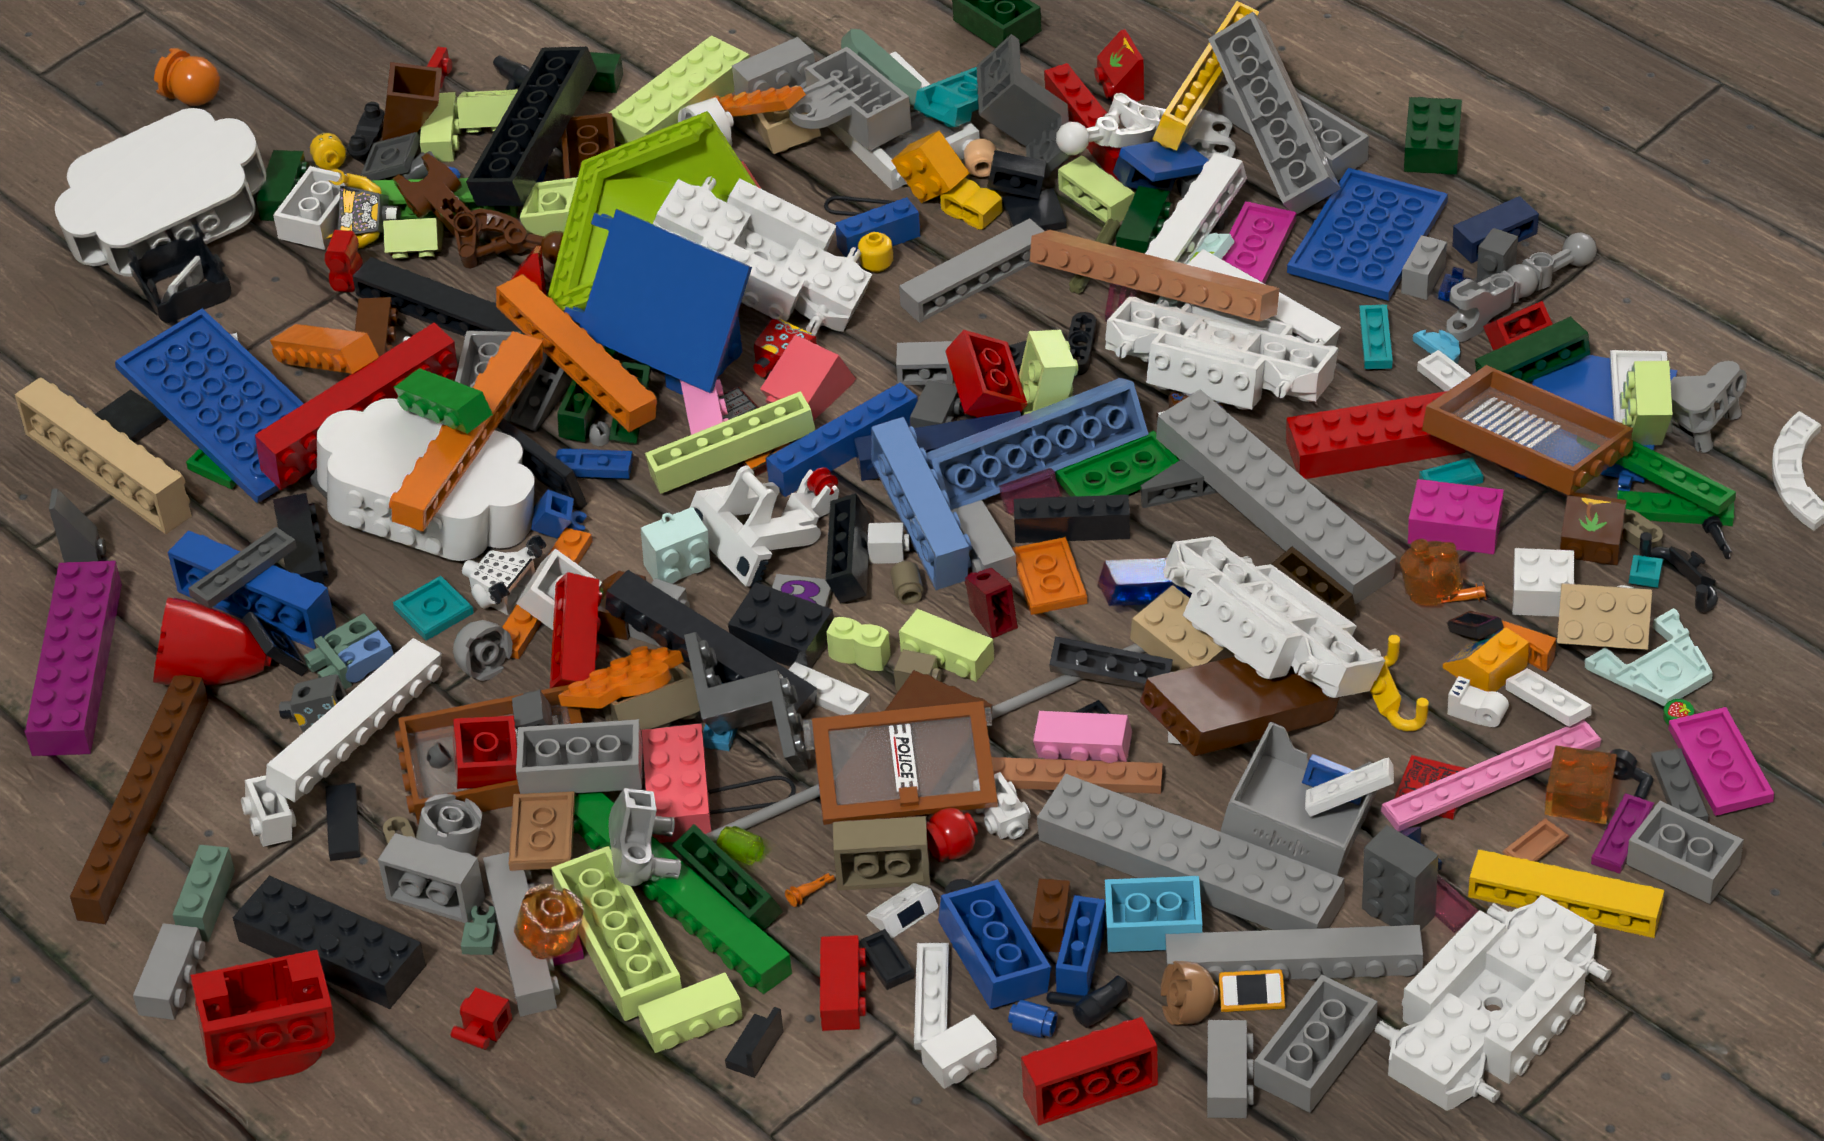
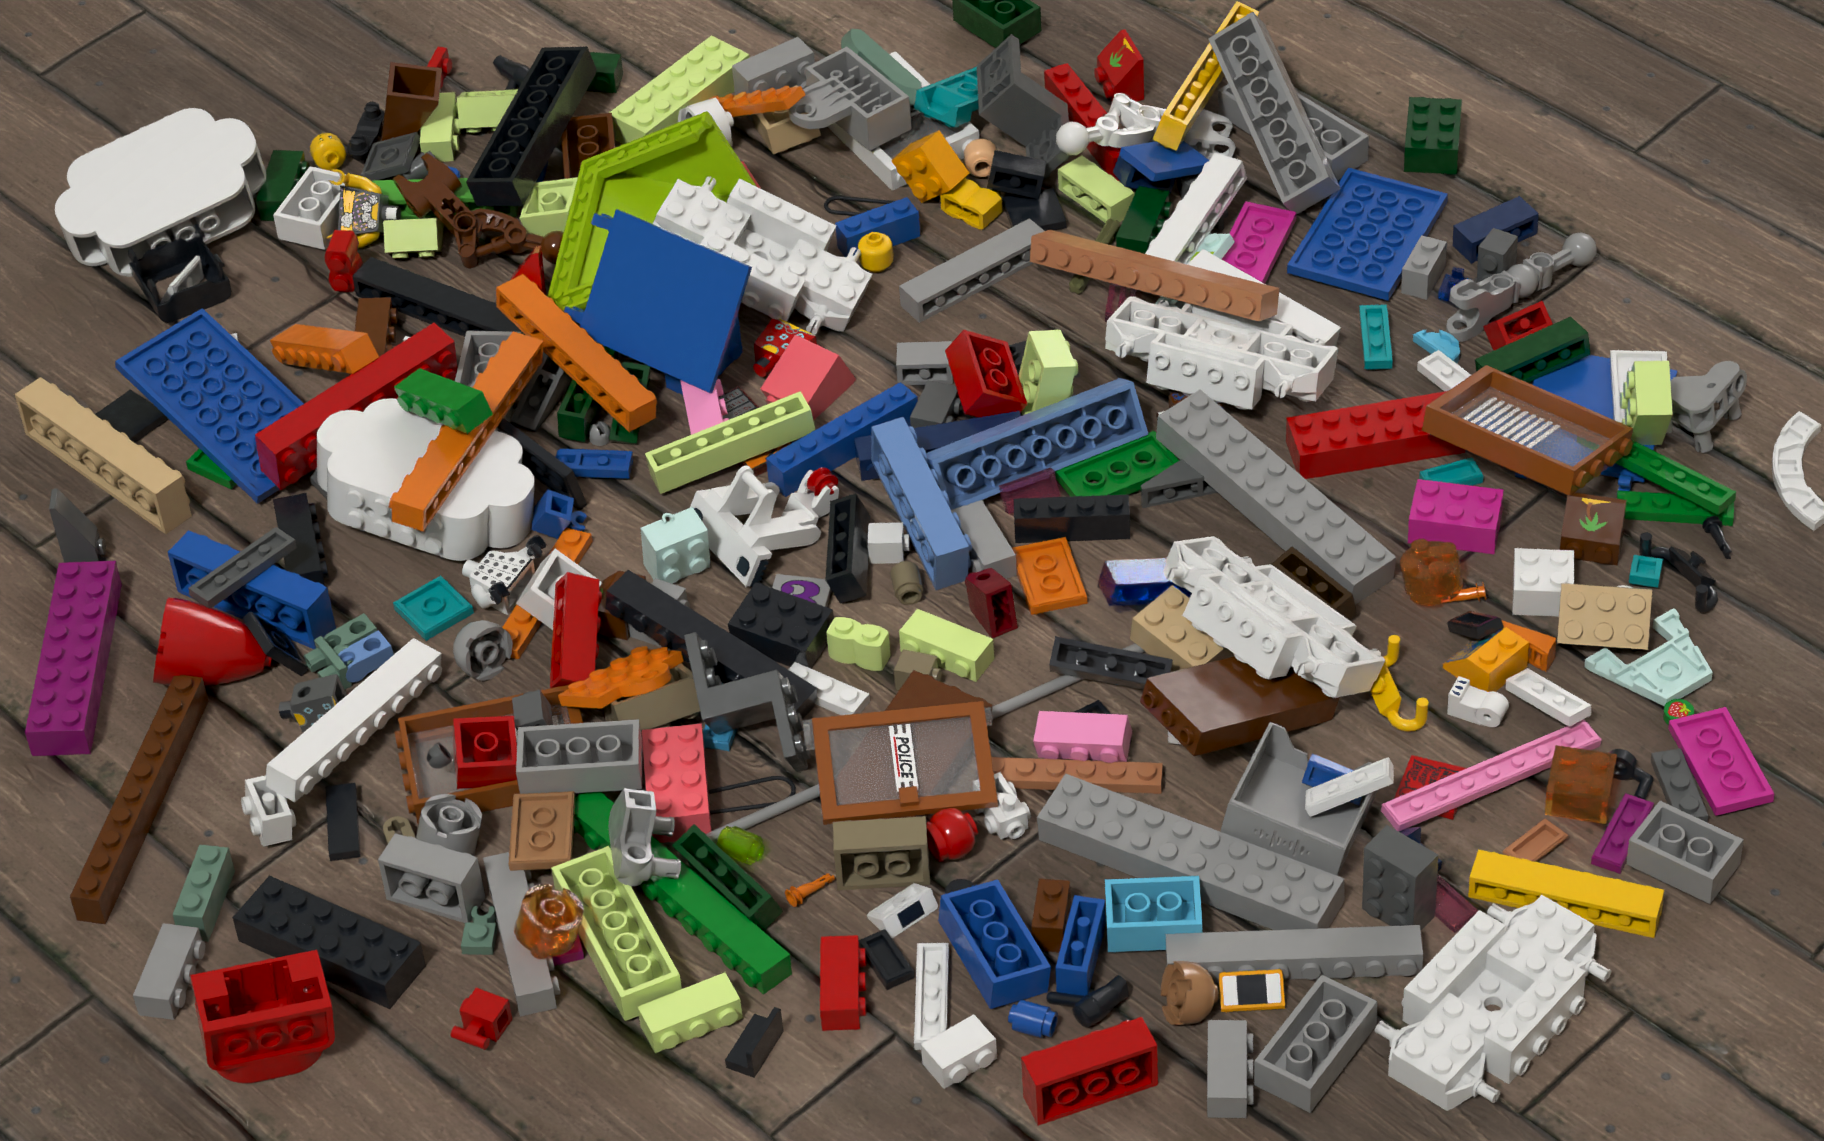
orange tile [154,48,220,106] -> none
black beam [1067,312,1096,376] -> none
dark tan beam [1623,509,1663,549] -> none

